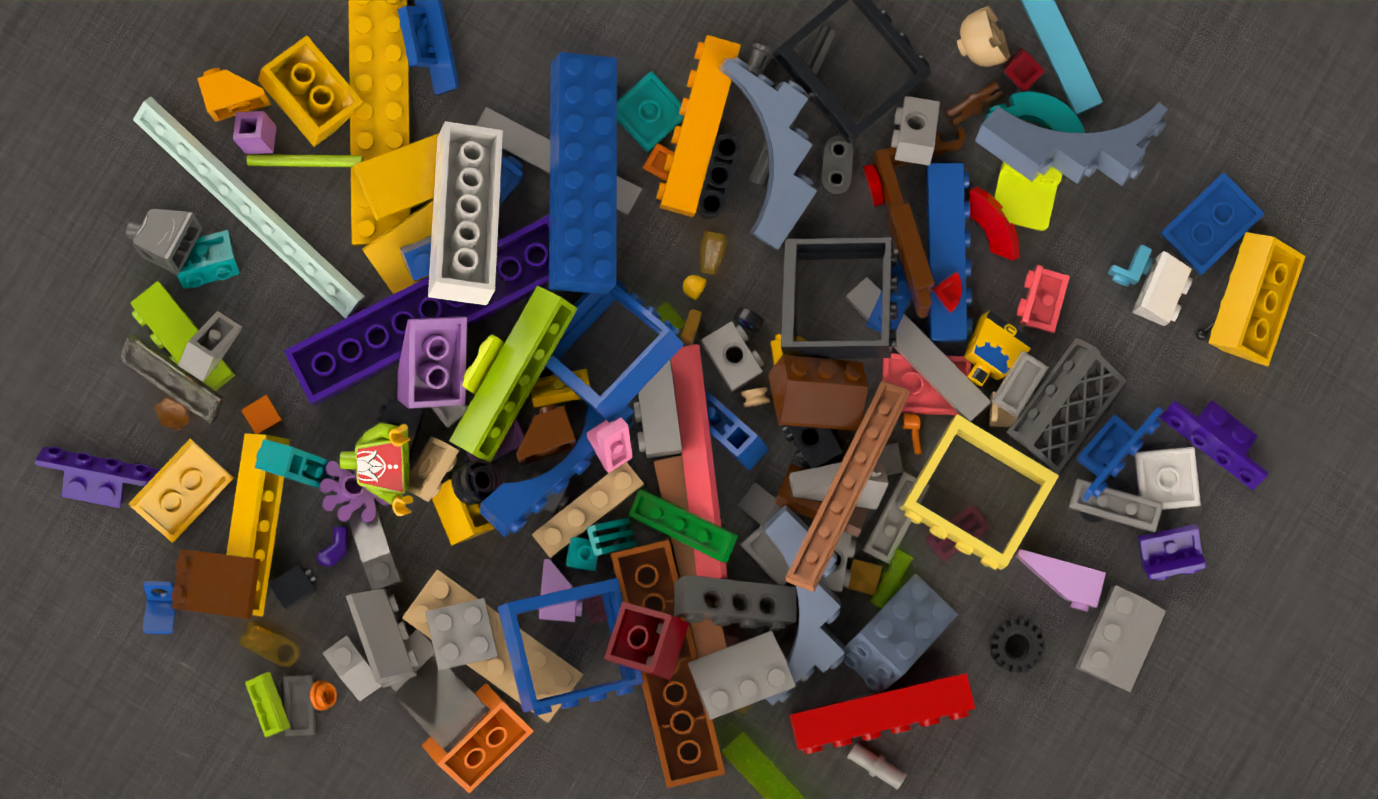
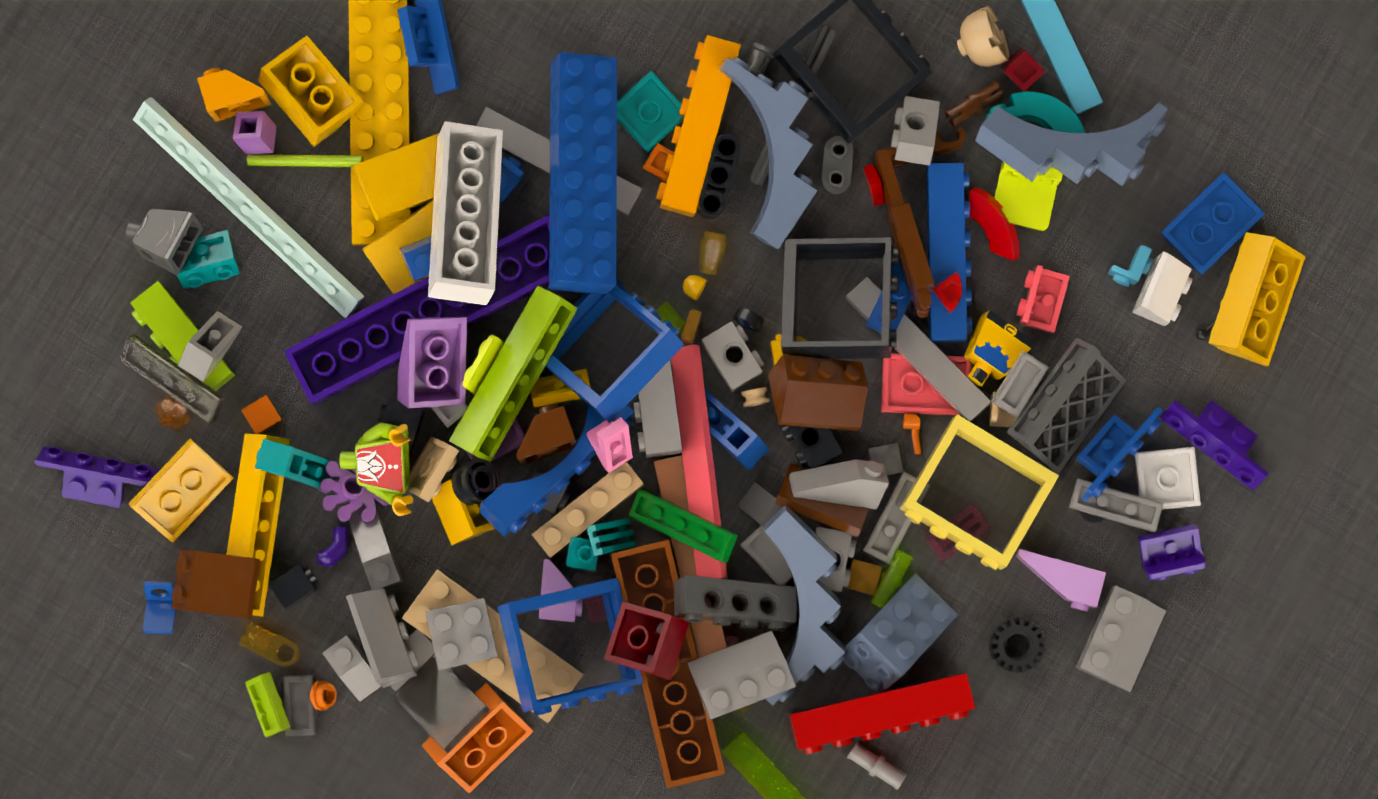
nougat tile [786,380,910,592] -> none

